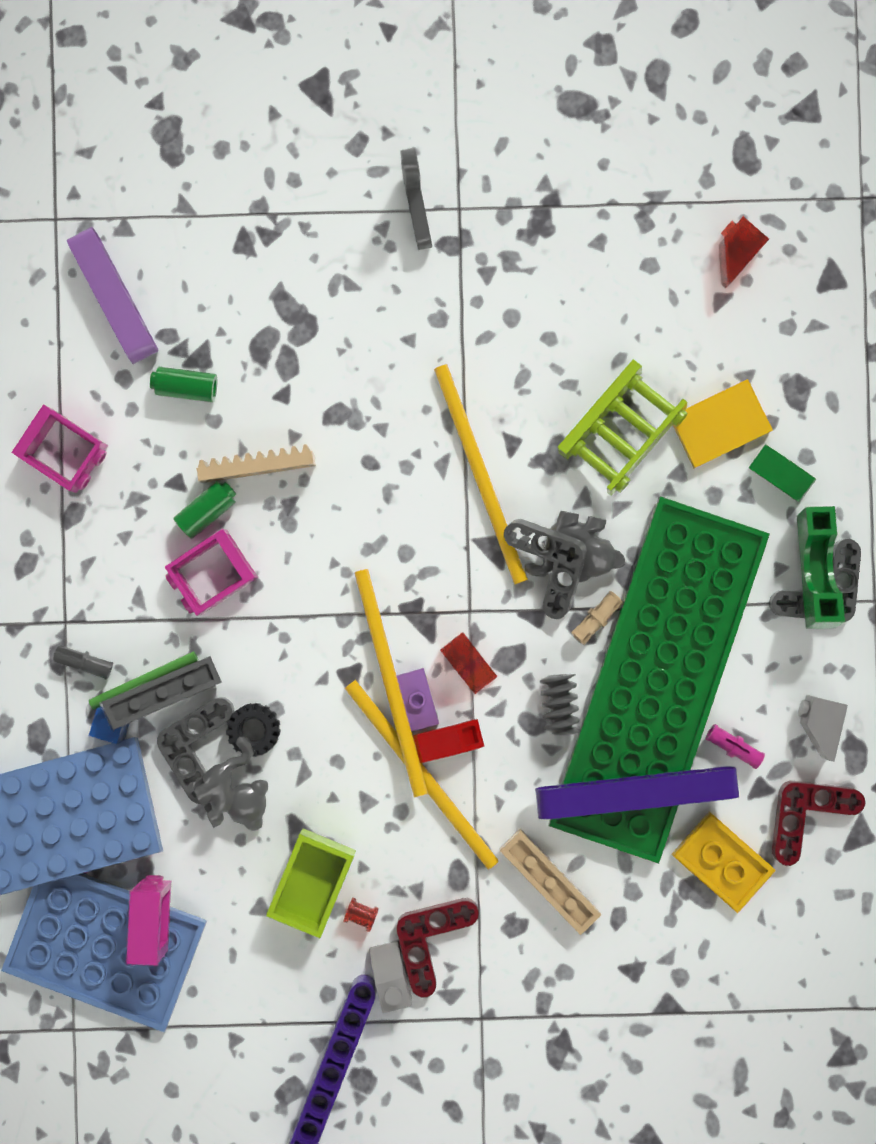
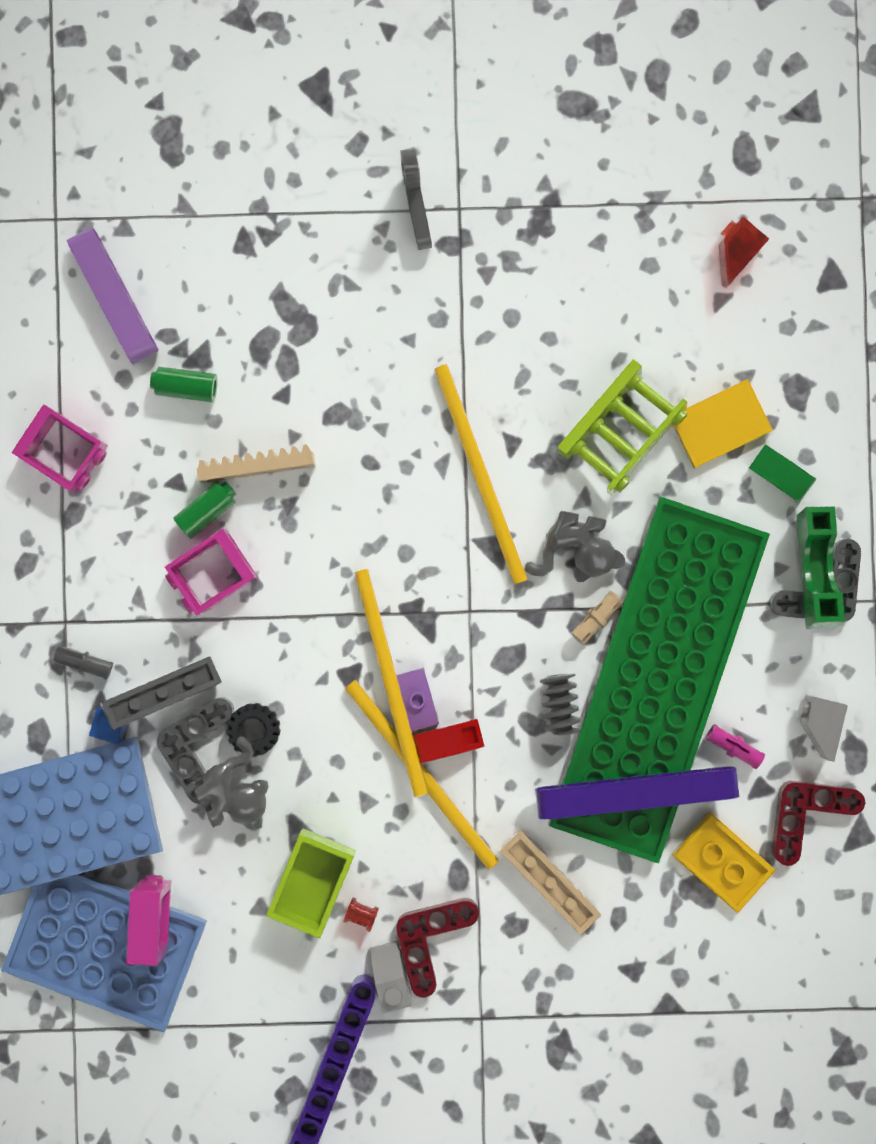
bright green piece [89,651,199,710] -> none
clear red slope [440,631,498,694] -> none
dark grey beam [504,519,587,619] -> none

